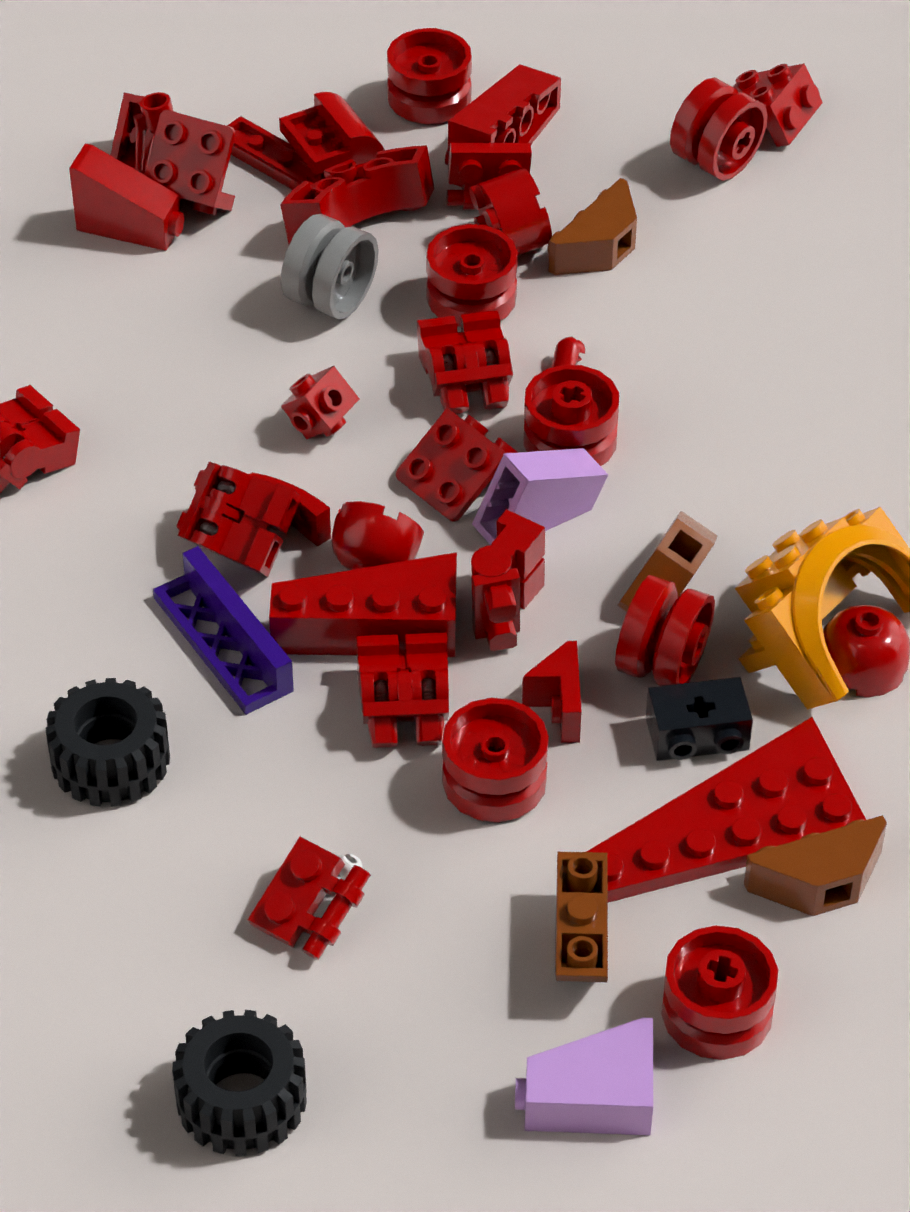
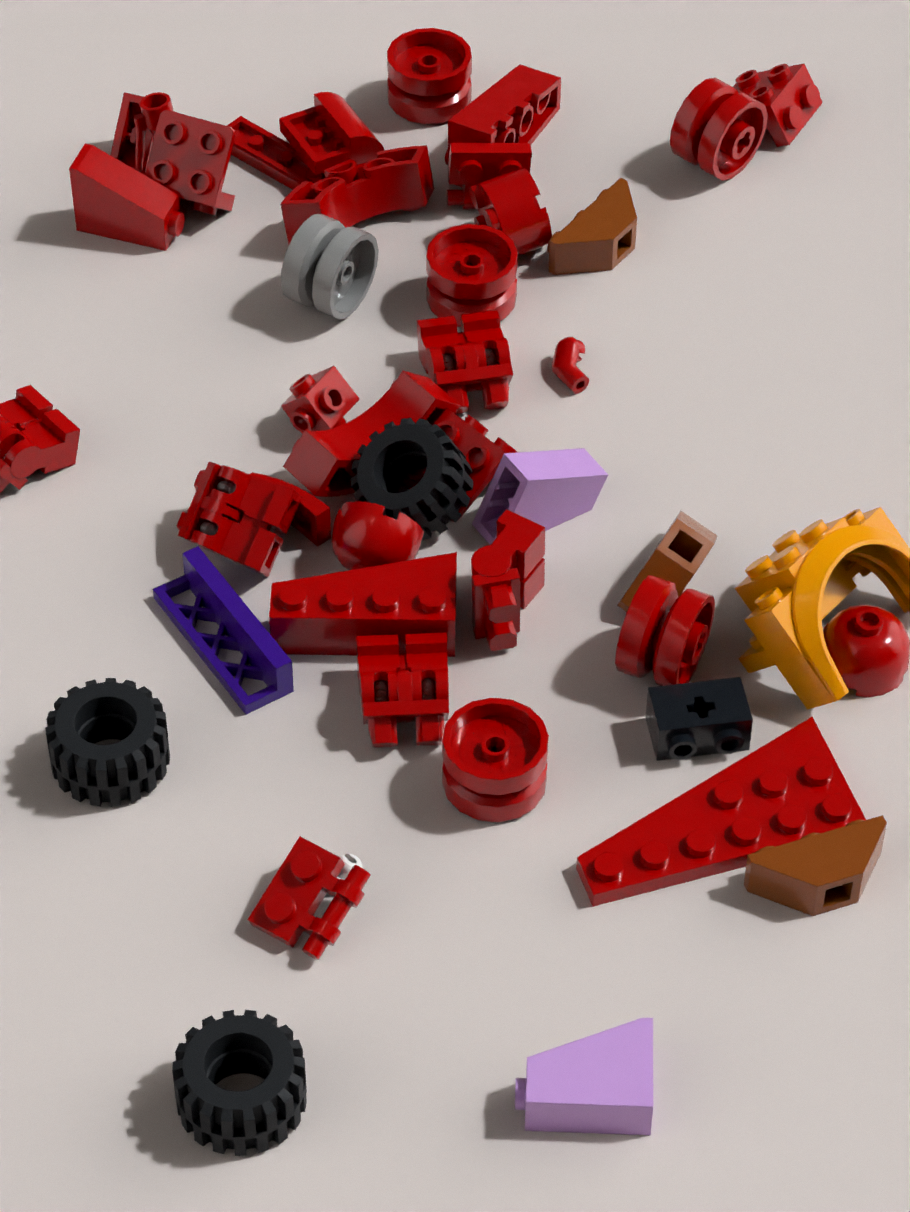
red slope [522,641,582,743] -> none
red wheel [523,365,619,466] -> none
dark orange slope [555,851,608,983] -> none
red wheel [661,925,779,1060] -> none
none -> red brick [283,371,461,497]
none -> black tyre [350,418,474,541]

